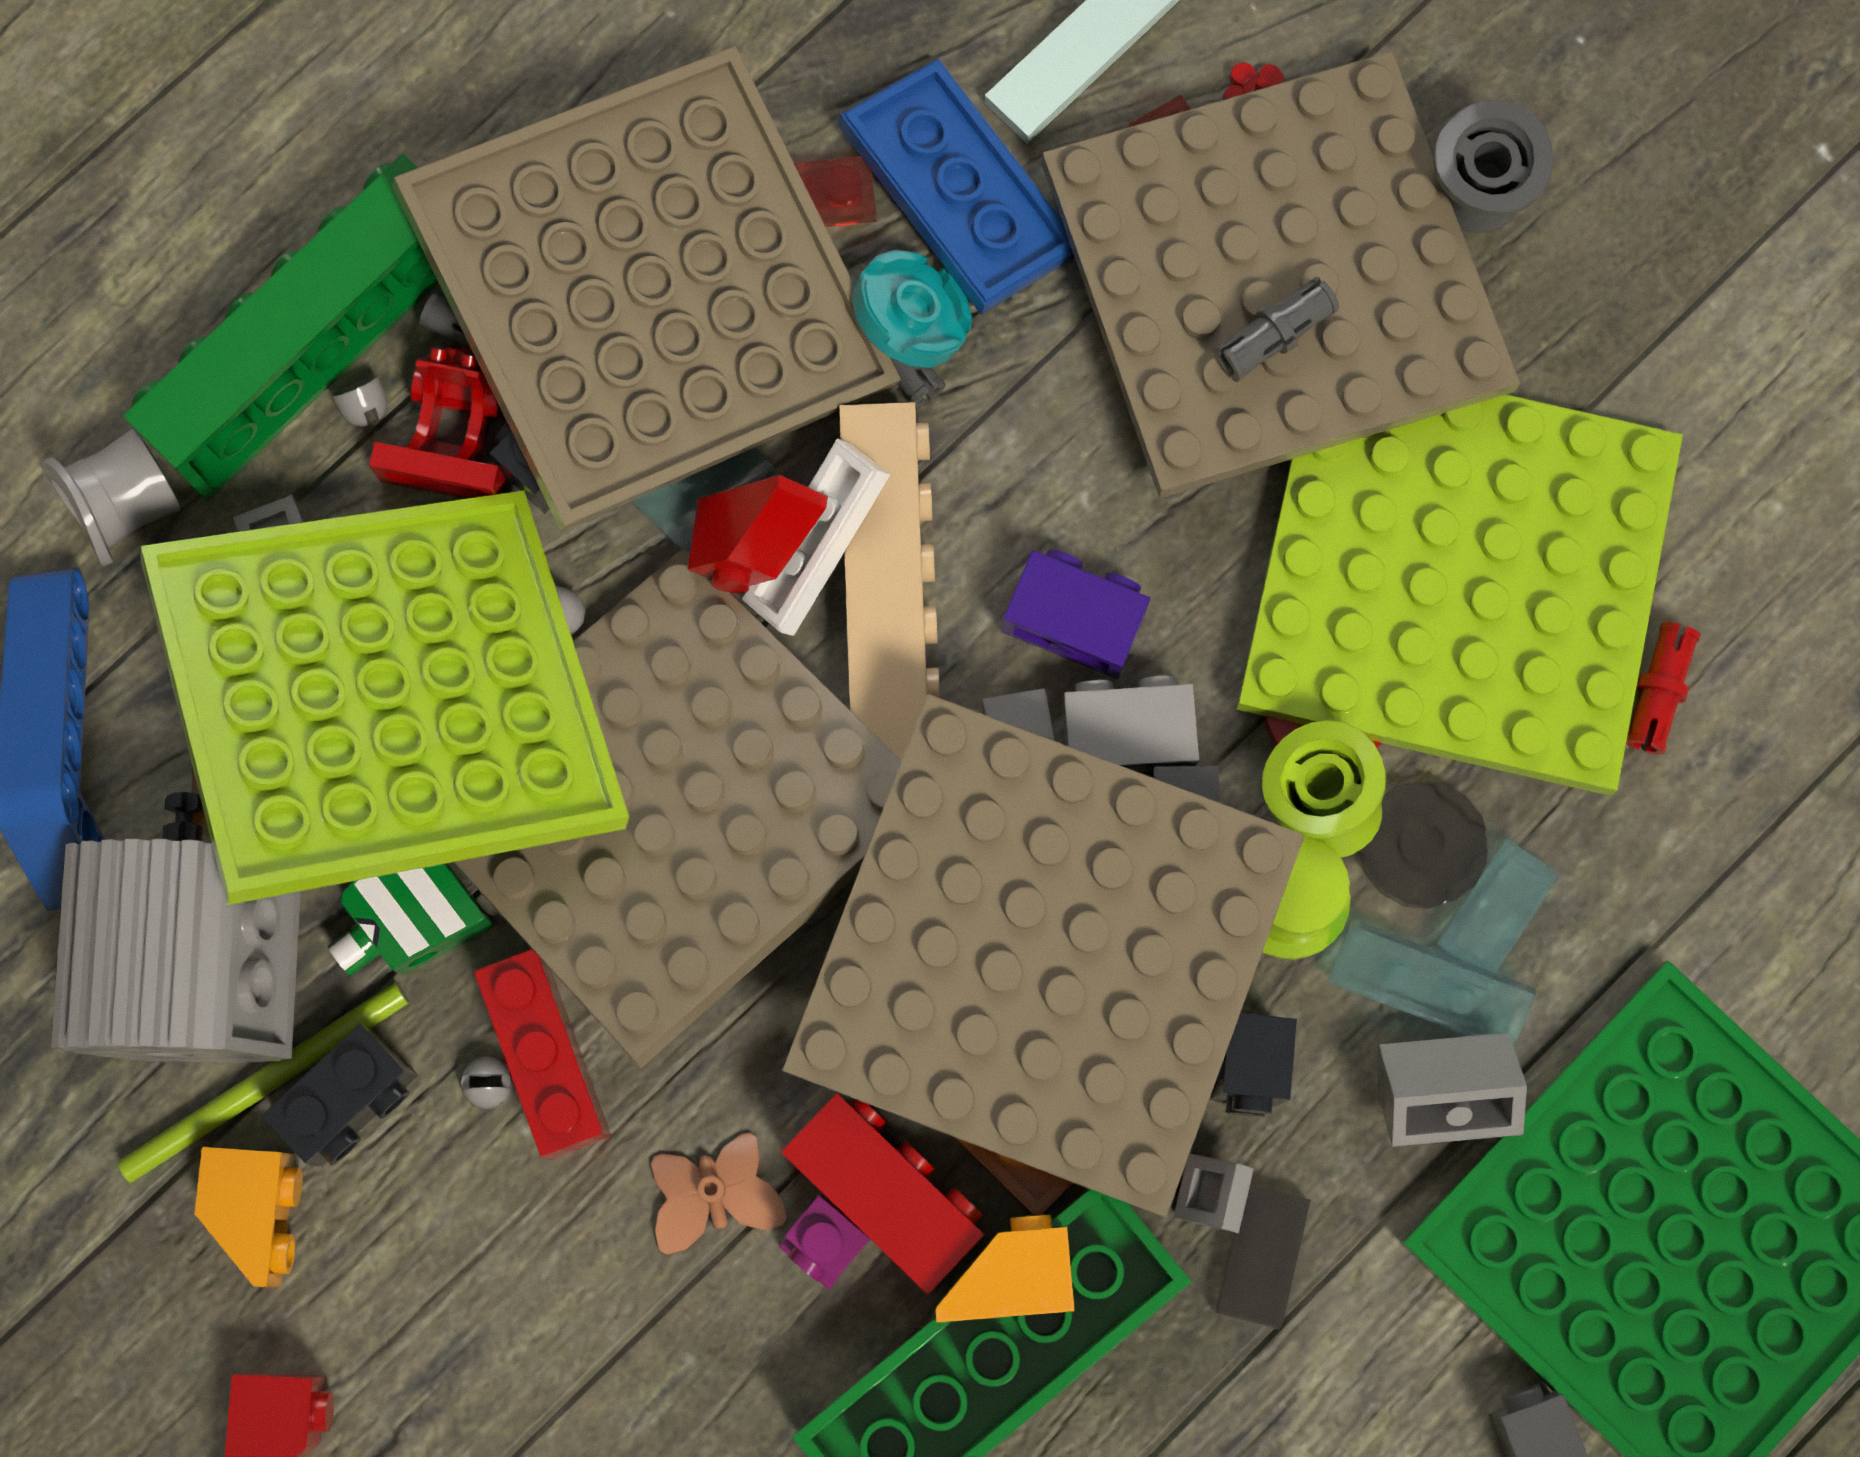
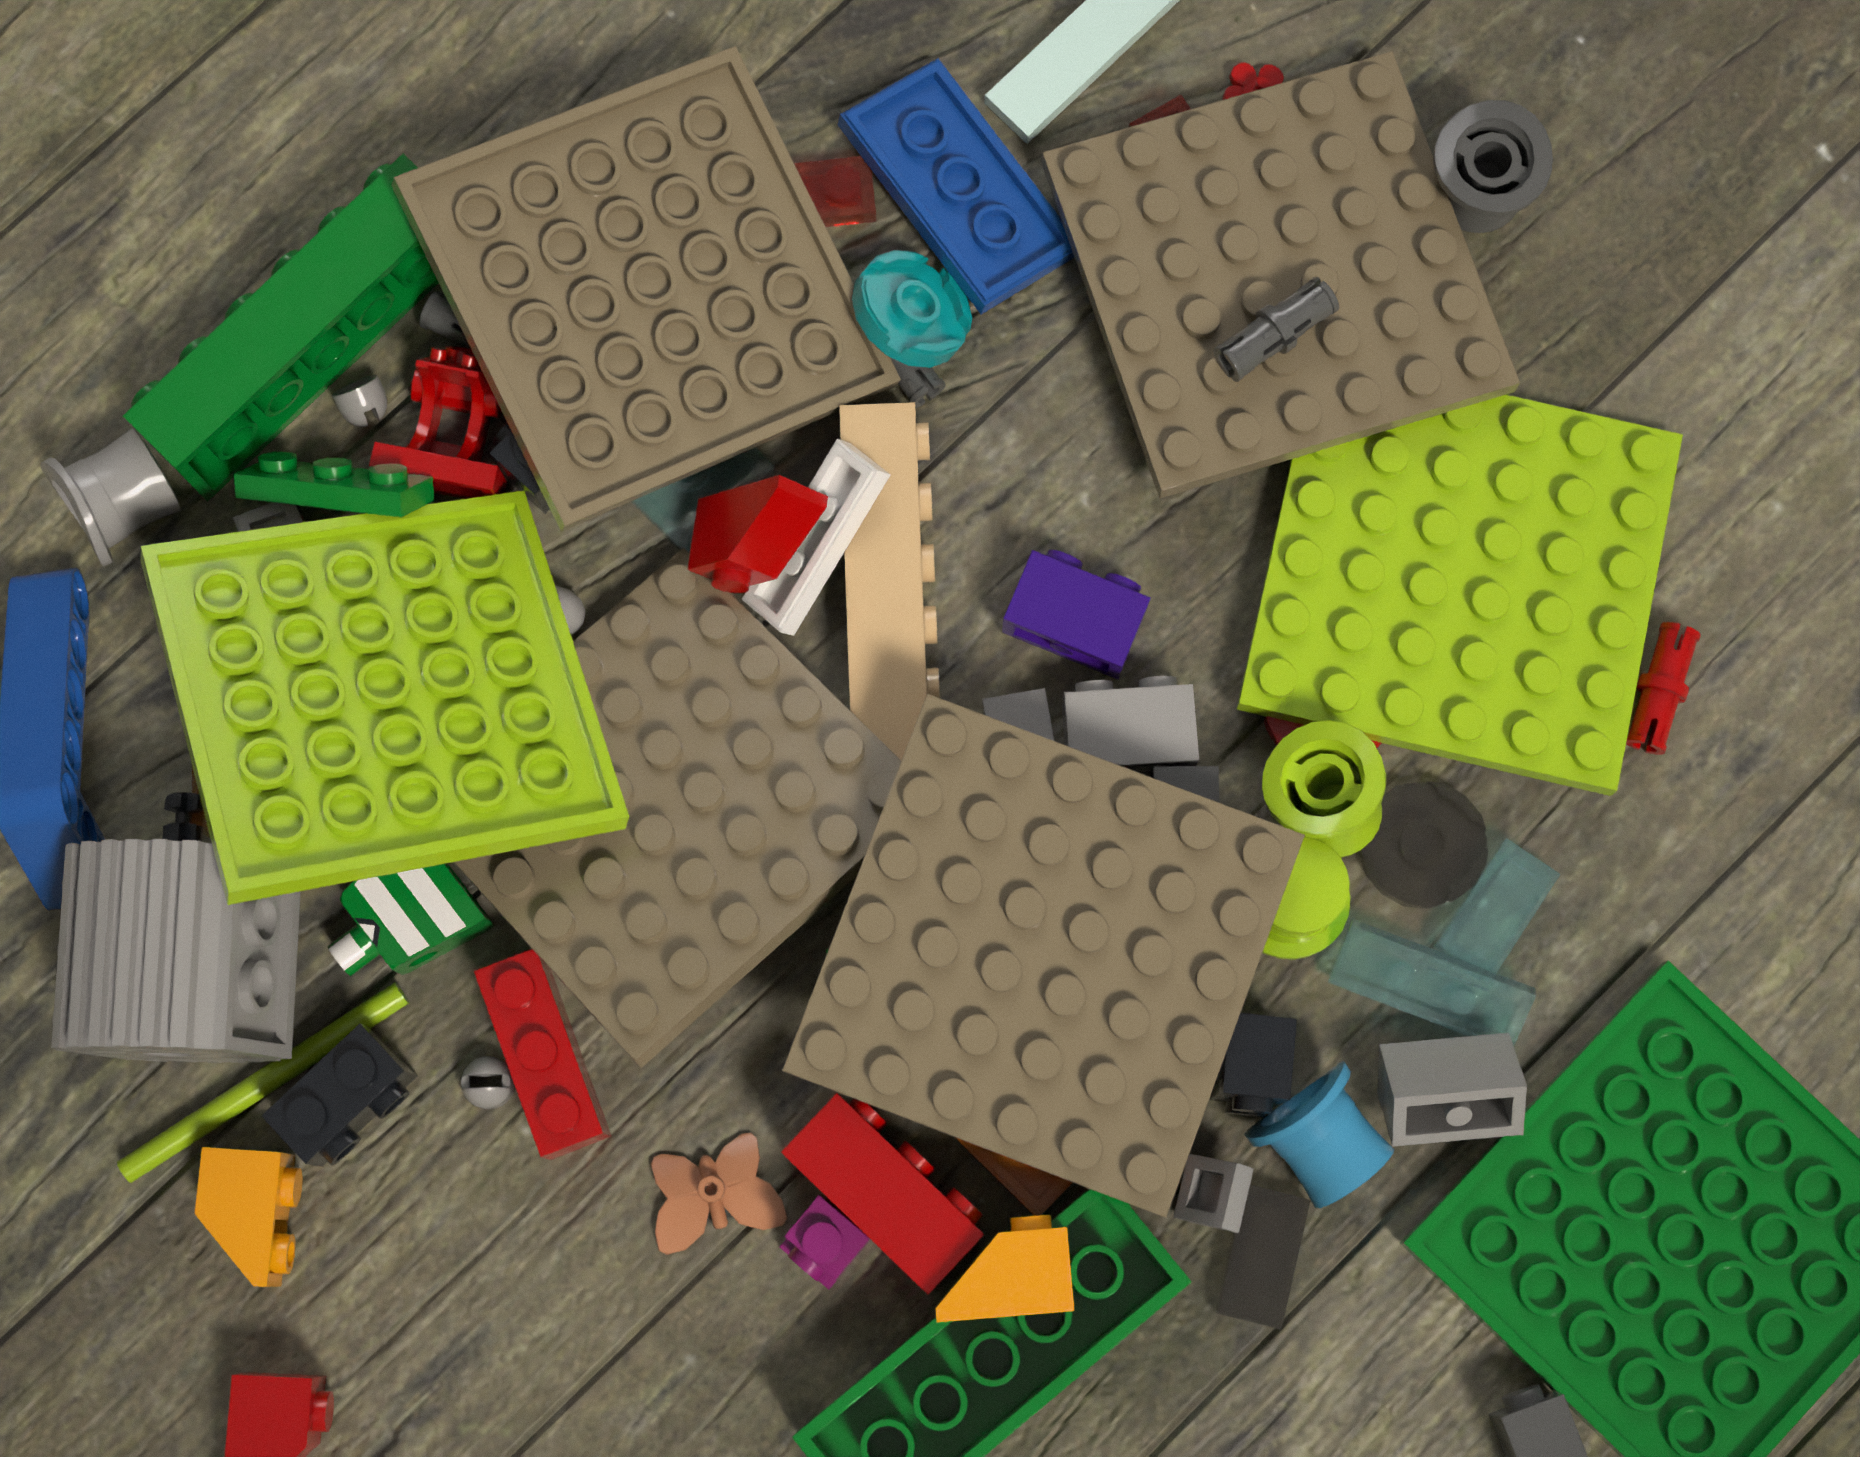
none -> green plate [234,451,434,518]
none -> dark azure piece [1244,1061,1394,1208]

